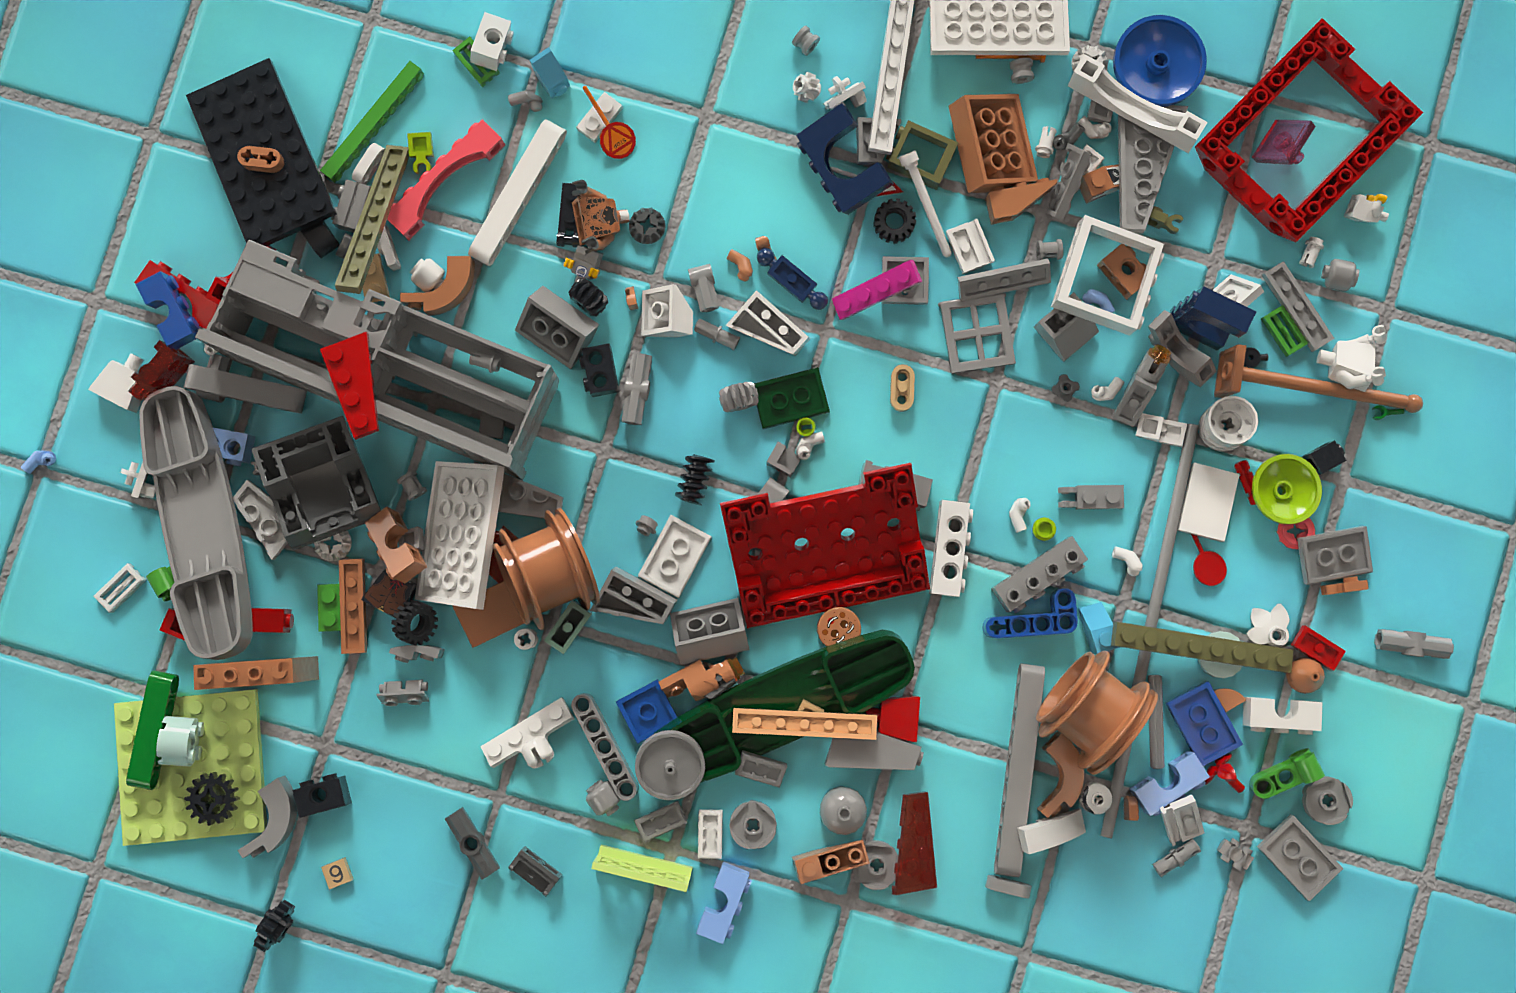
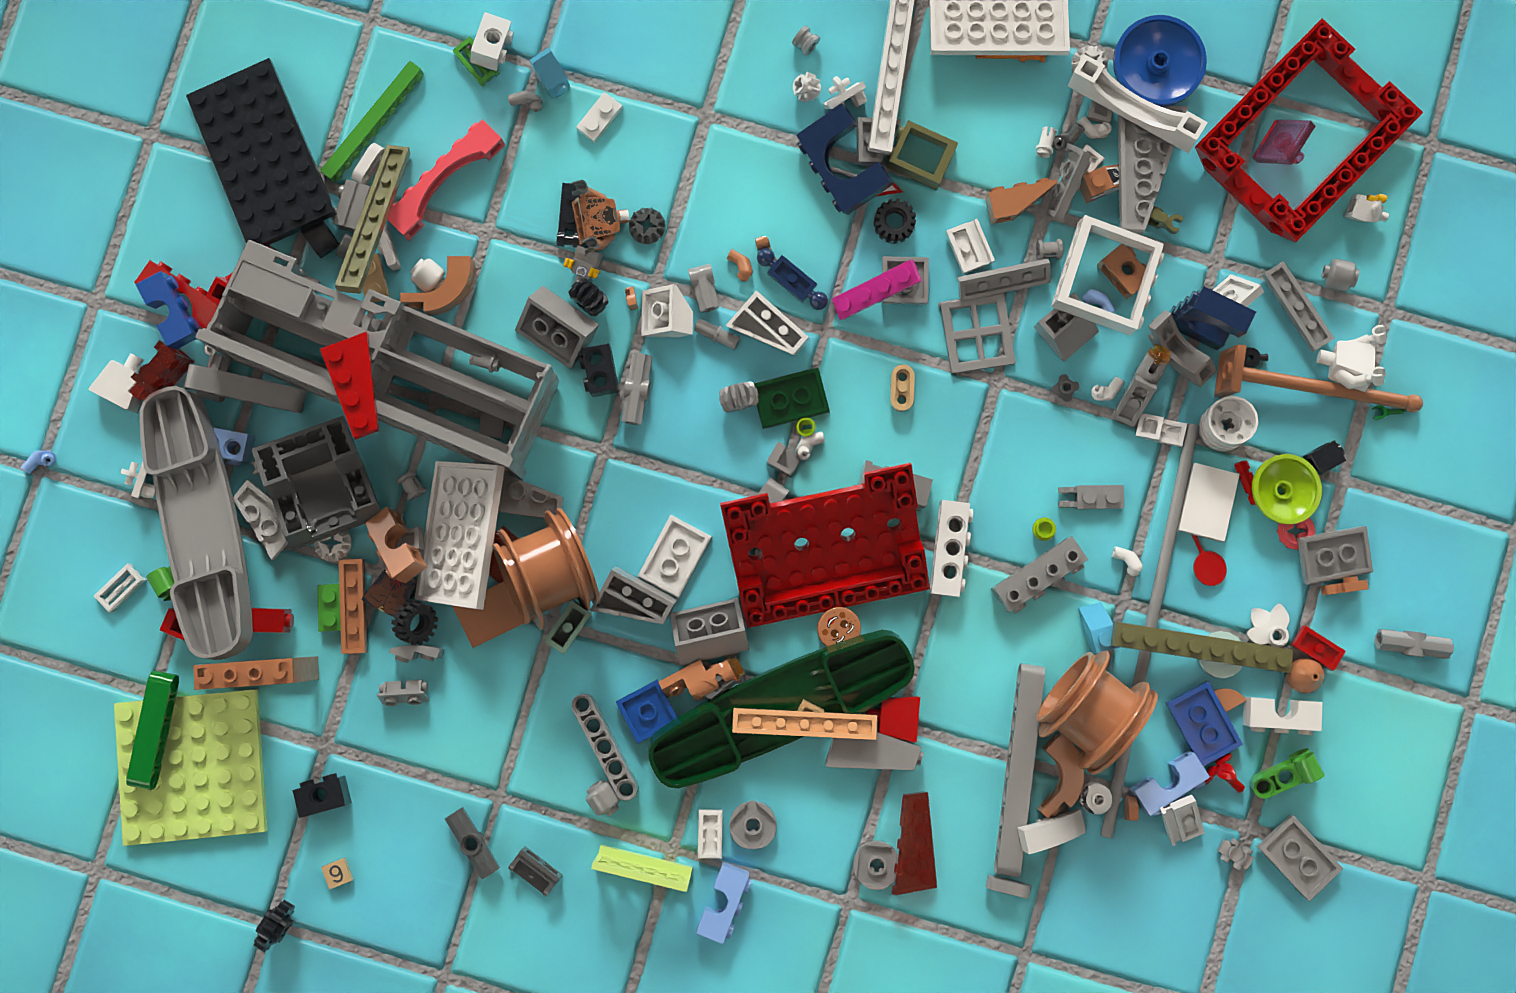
light aqua brick [156,716,204,767] -> none
black gear [184,772,240,826] -> none
nougat beam [237,146,284,173] -> none
light grey arch [237,776,297,859] -> none
lime plate [407,132,434,174] -> none
white beam [468,119,567,266] -> none
white plate [480,697,574,769] -> none
white bush [514,628,539,650] -> none
piece [583,86,636,159] -> none
light grey plate [634,800,687,842] -> none
light grey piece [635,730,705,800] -> none
light grey plate [636,515,658,536] -> none
black piece [675,454,715,505] -> none
light grey plate [735,750,787,788] -> none
nougat slope [792,840,870,884] -> none
light grey cylinder [820,786,867,835] -> none
white piece [899,150,952,258] -> none
nougat slope [948,94,1038,194] -> none
blue beam [982,588,1078,638] -> none
white arm [1009,498,1031,533] -> none
light grey wheel [1010,58,1034,84] -> none
light grey axle [1148,675,1165,769] -> none
light grey pin [1152,839,1201,877] -> none
bright green tile [1261,305,1308,357] -> none
white pin [1299,237,1324,268] -> none
light grey plate [1302,776,1353,825] -> none

